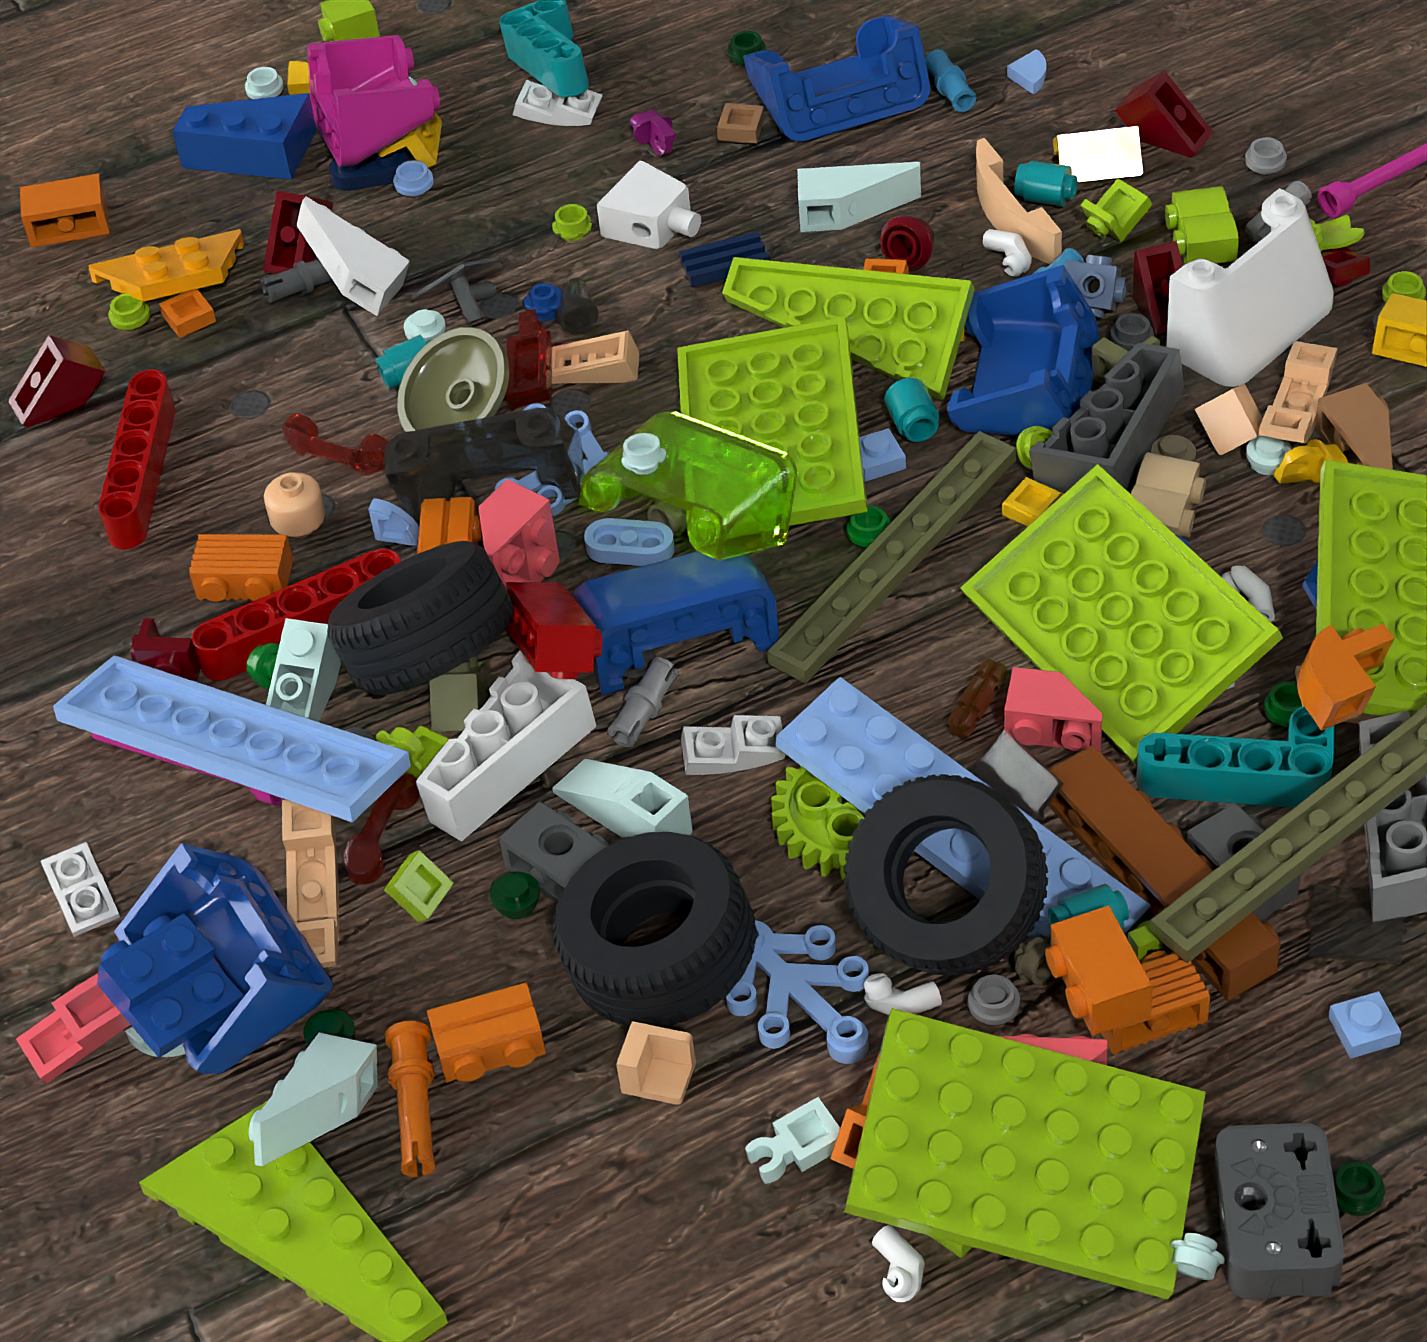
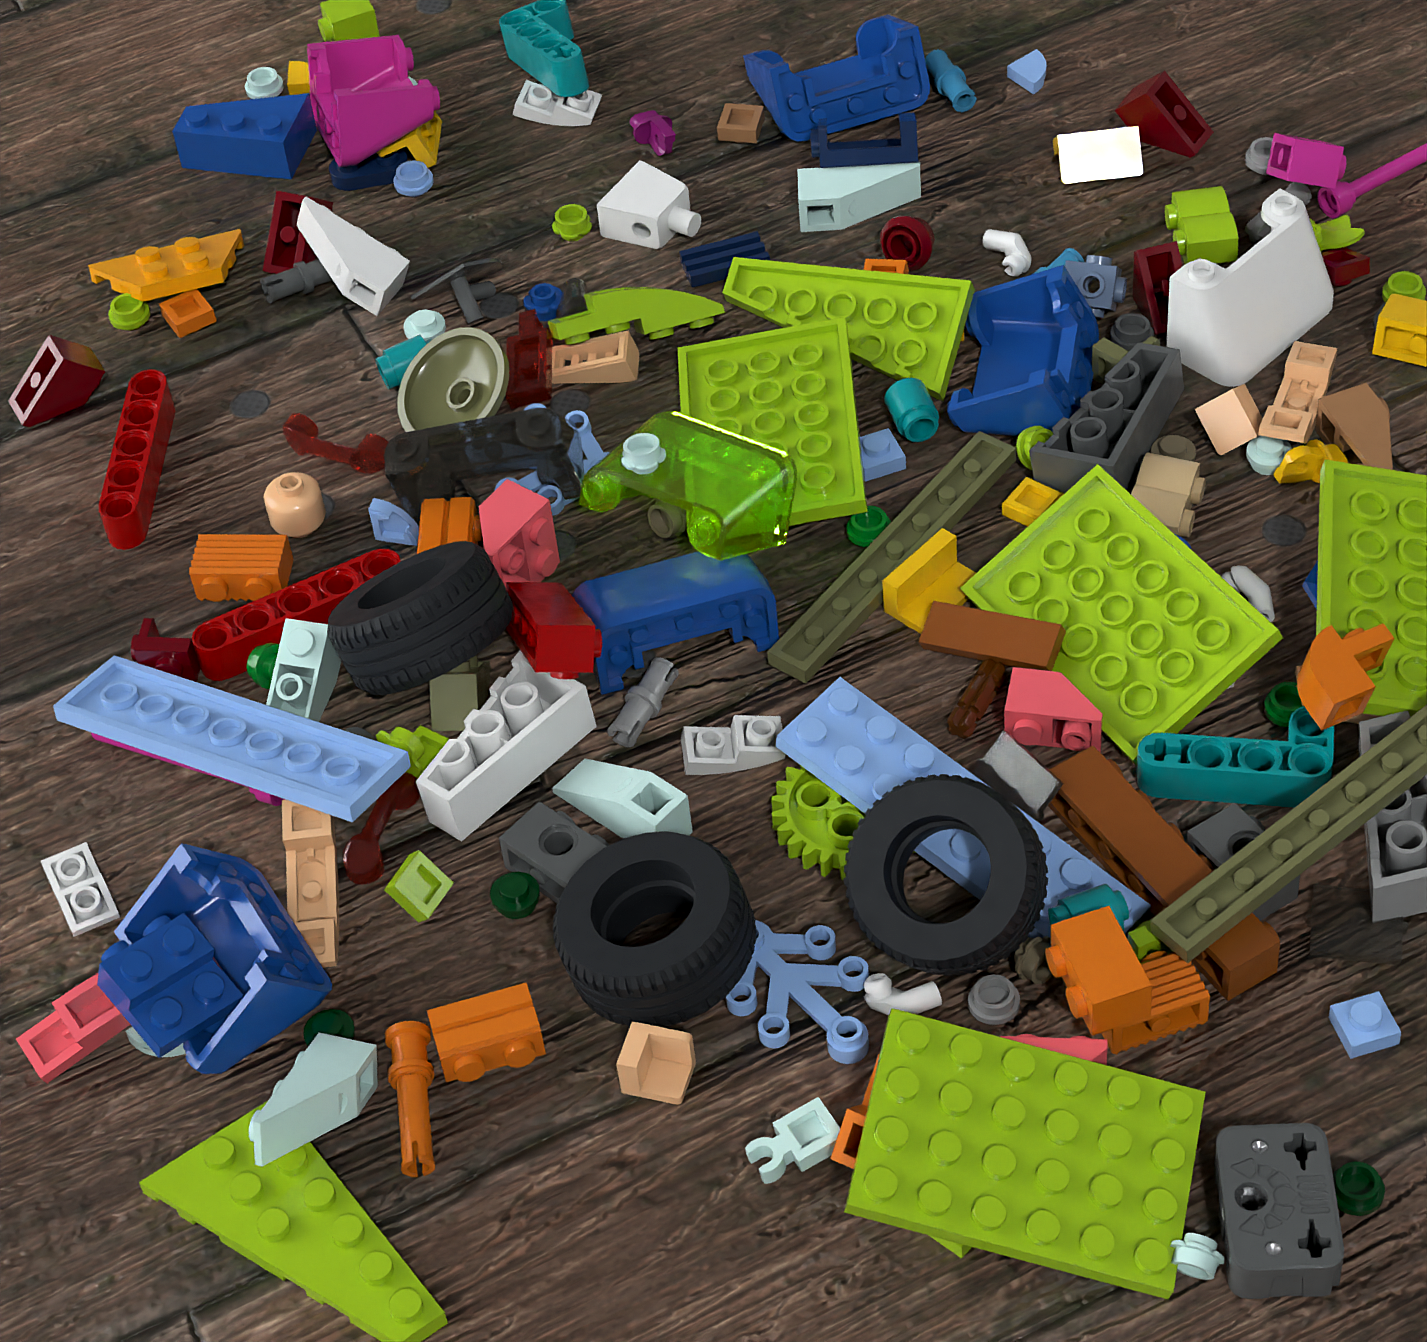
orange brick [20,173,110,248] -> none
light blue plate [584,518,675,566] -> none
dark green plate [728,31,766,66] -> none
white arm [872,1225,925,1302] -> none
light nougat slope [976,138,1062,264] -> none
teal brick [1014,160,1078,207] -> none
lime bracket [1080,178,1153,242] -> none
none -> lime slope [548,287,725,345]
none -> dark blue panel [810,113,918,168]
none -> yellow panel [882,528,976,634]
none -> dark orange tile [918,601,1066,671]
none -> dark pink brick [1266,133,1346,189]

